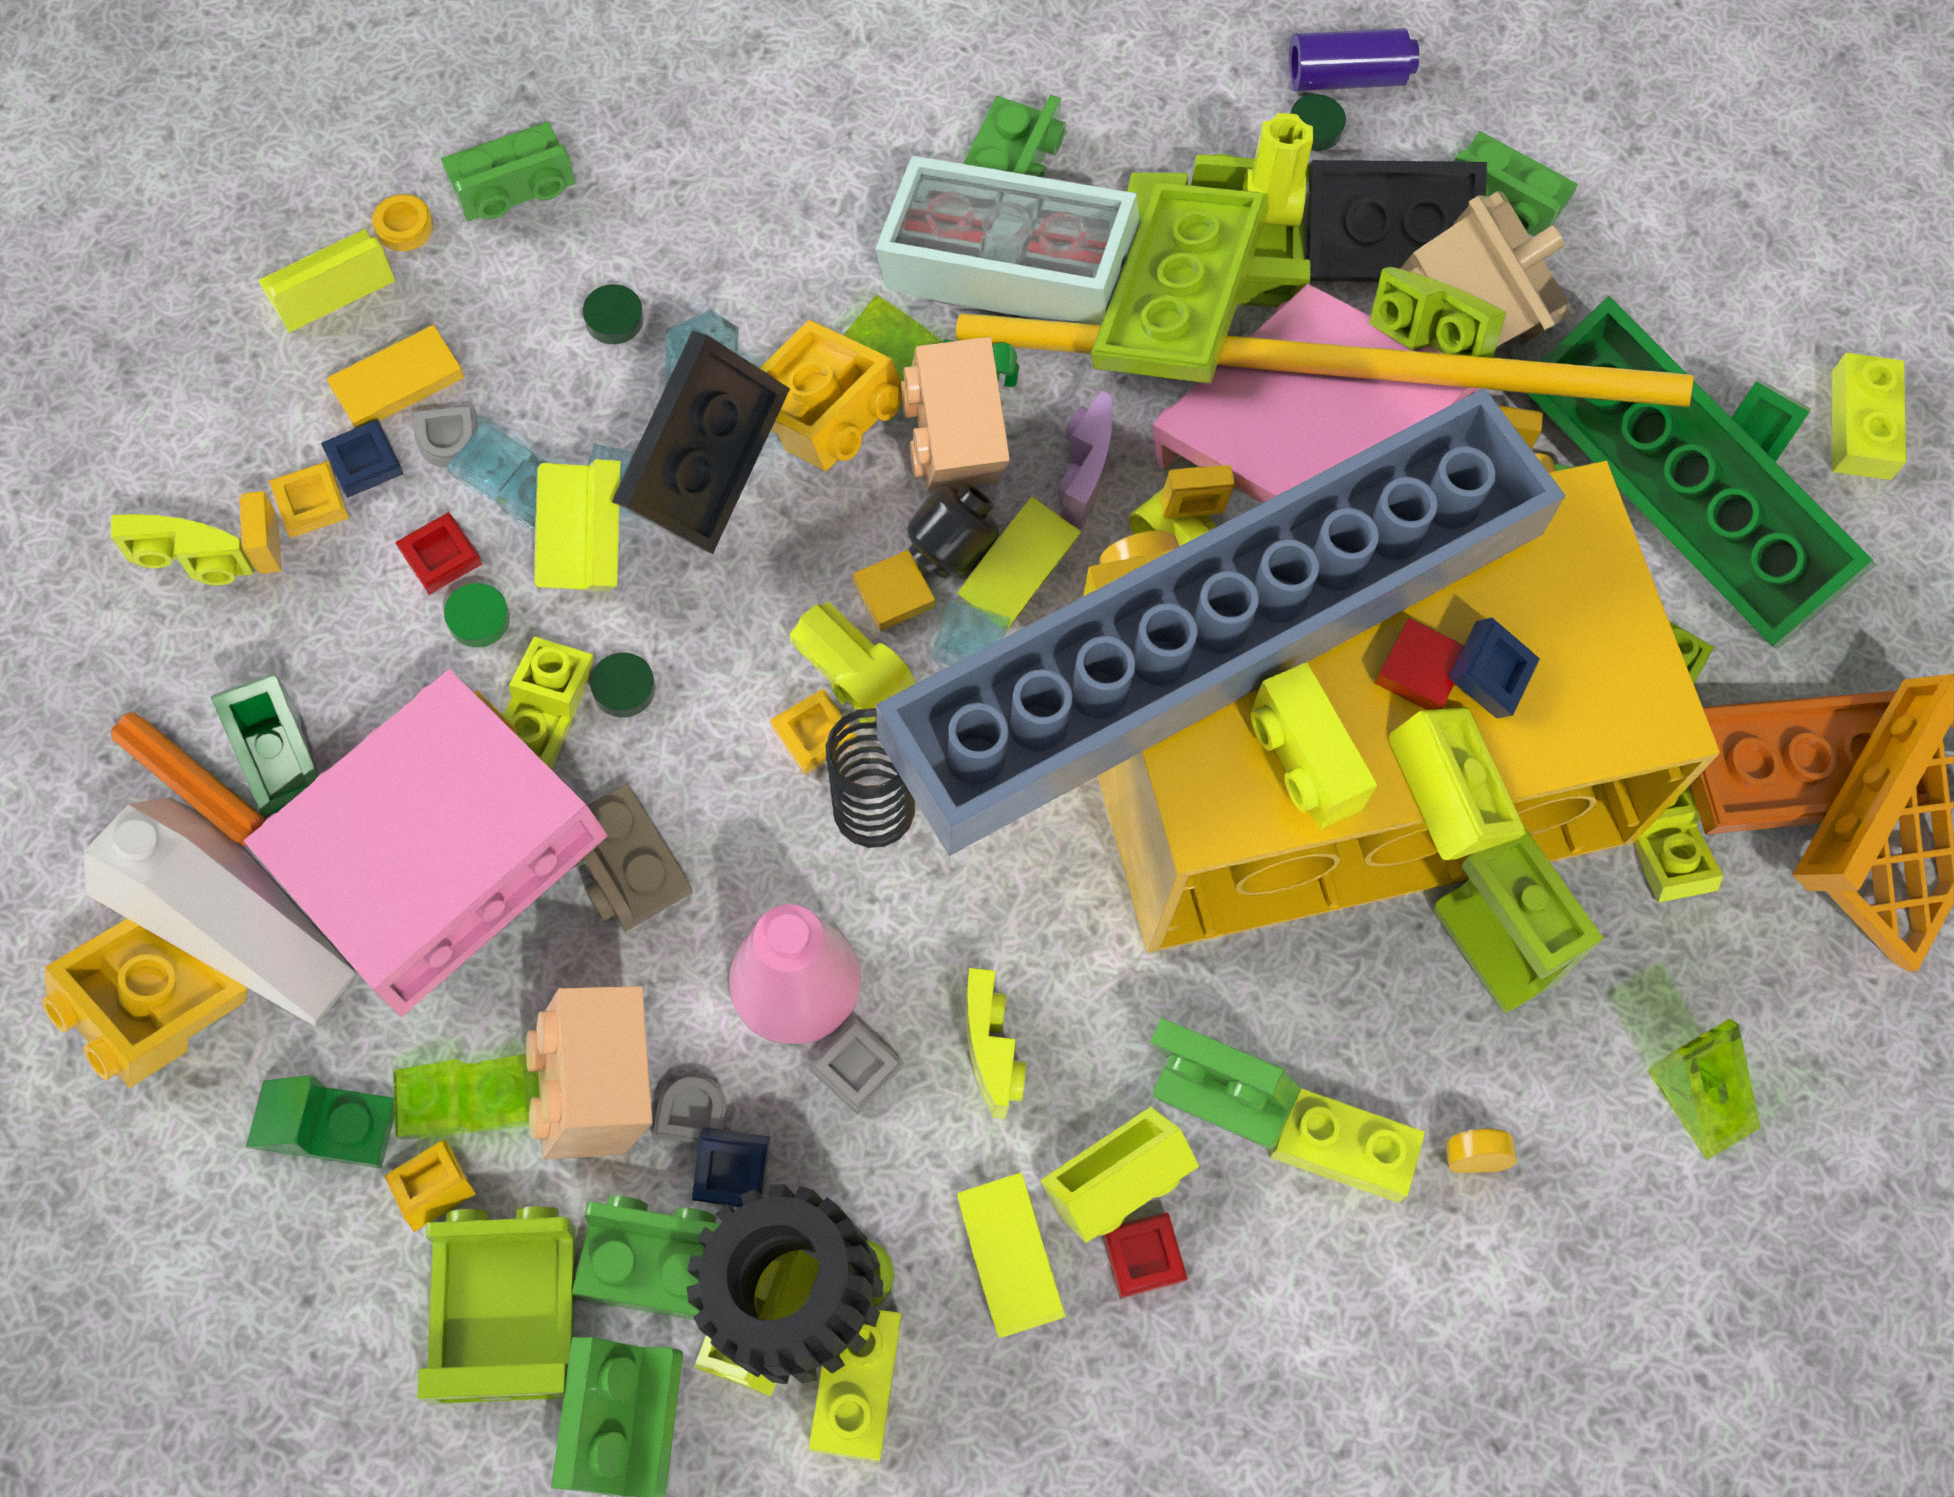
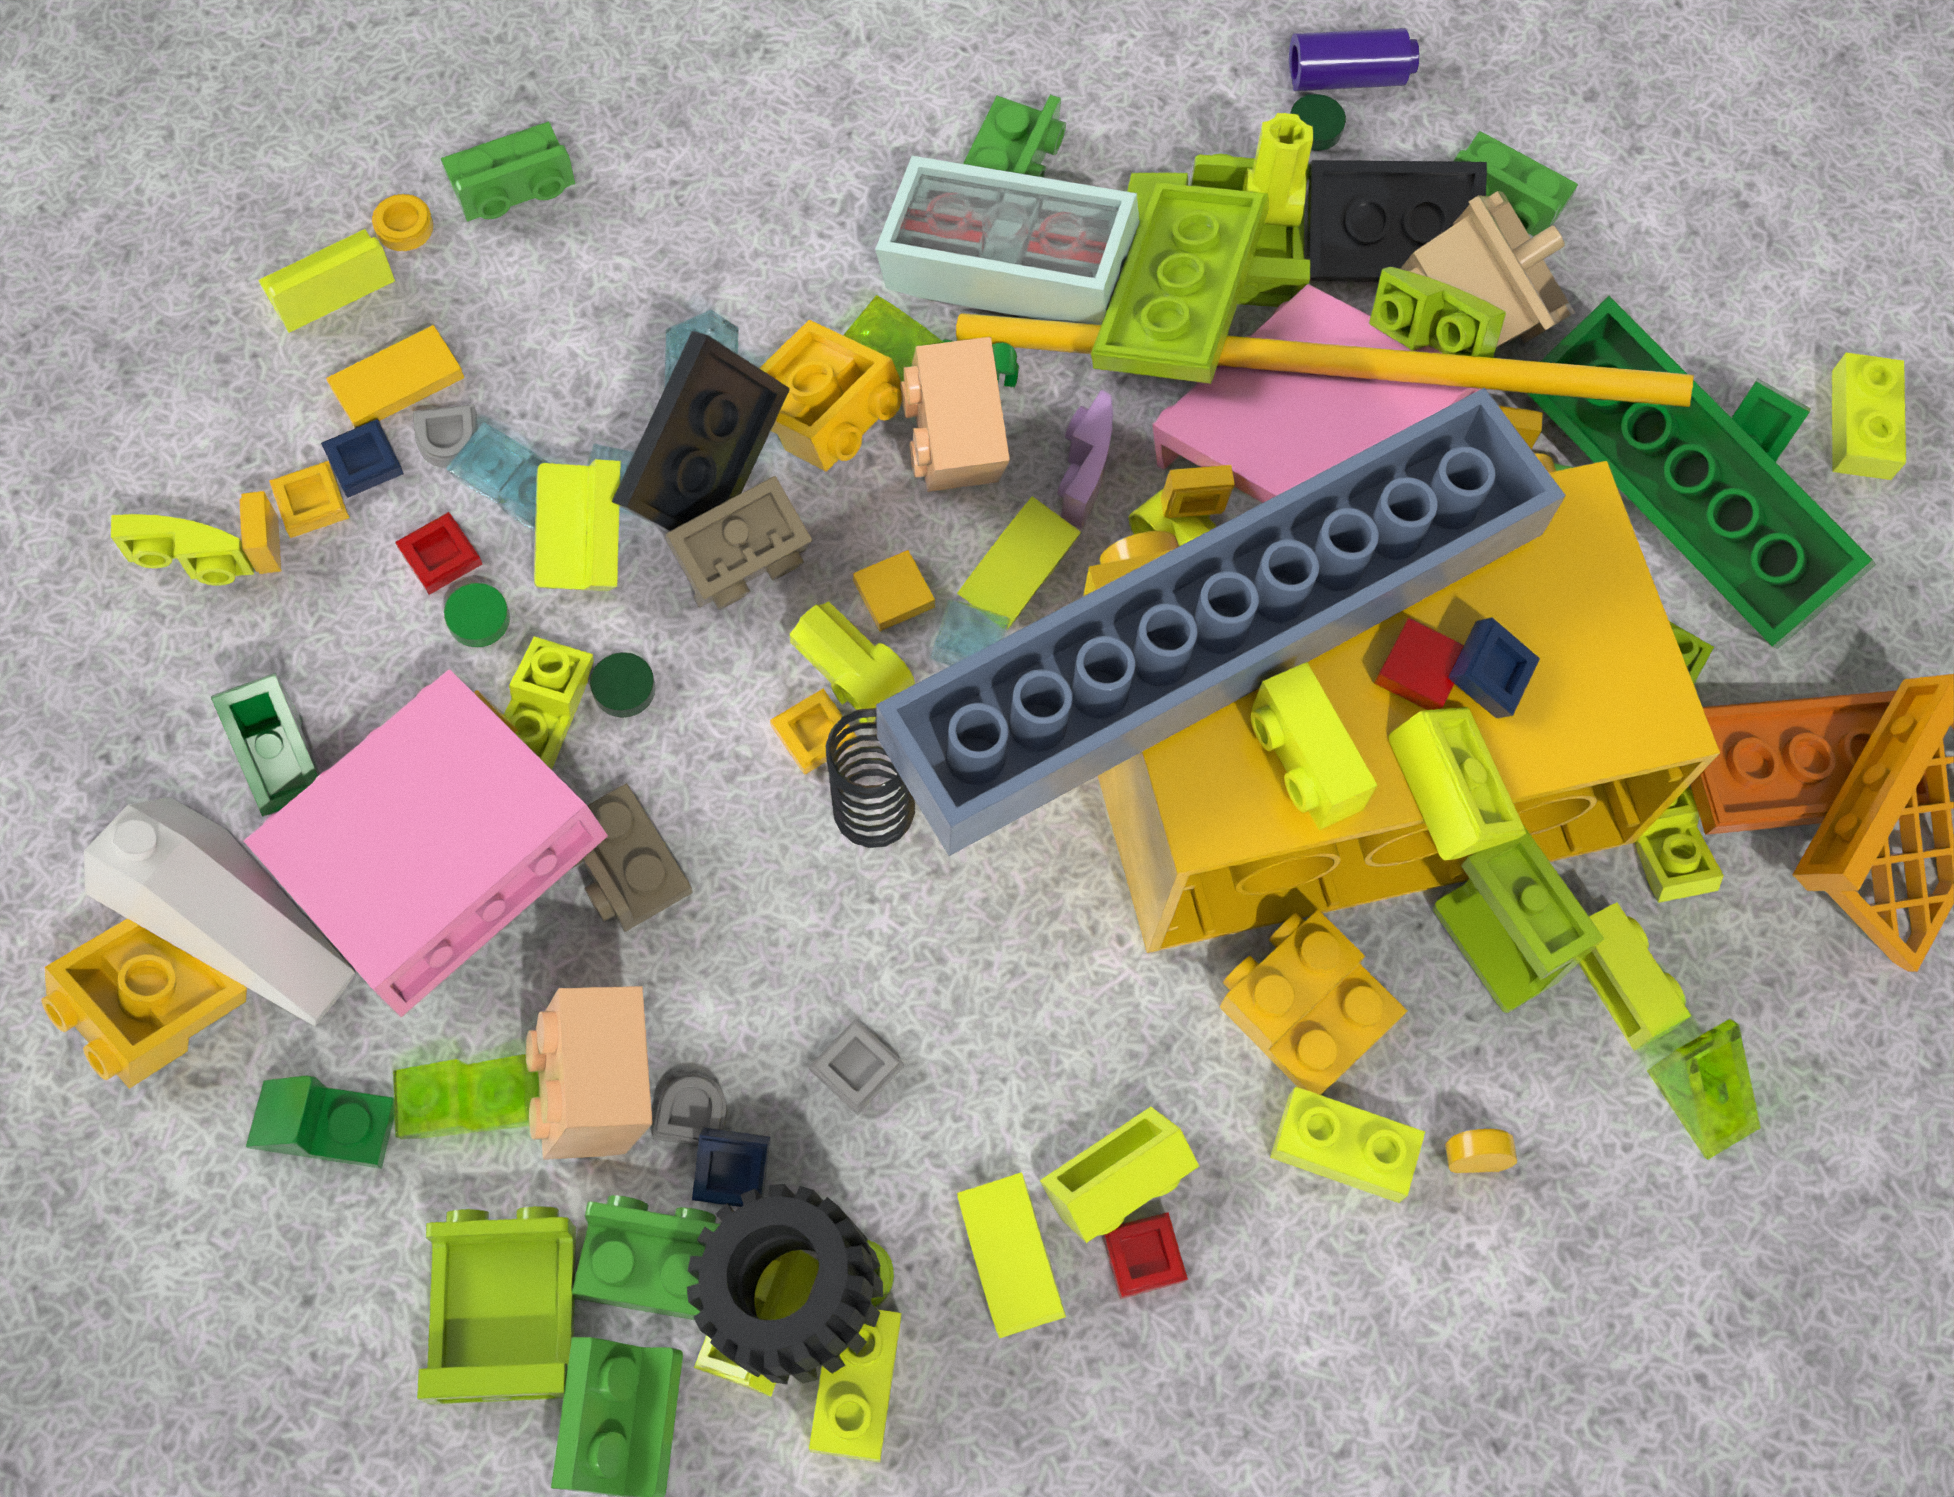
orange axle [111,712,266,846] -> none
yellow tile [384,1139,476,1232] -> none
dark green tile [583,284,644,344] -> none
bright pink cone [729,904,861,1044] -> none
black head [907,484,999,578] -> none
neon yellow slope [966,968,1026,1119] -> none
bright green bracket [1150,1018,1301,1149] -> none
none -> dark tan bracket [664,476,813,610]
none -> yellow plate [1219,910,1408,1095]
none -> neon yellow piece [1579,902,1691,1051]

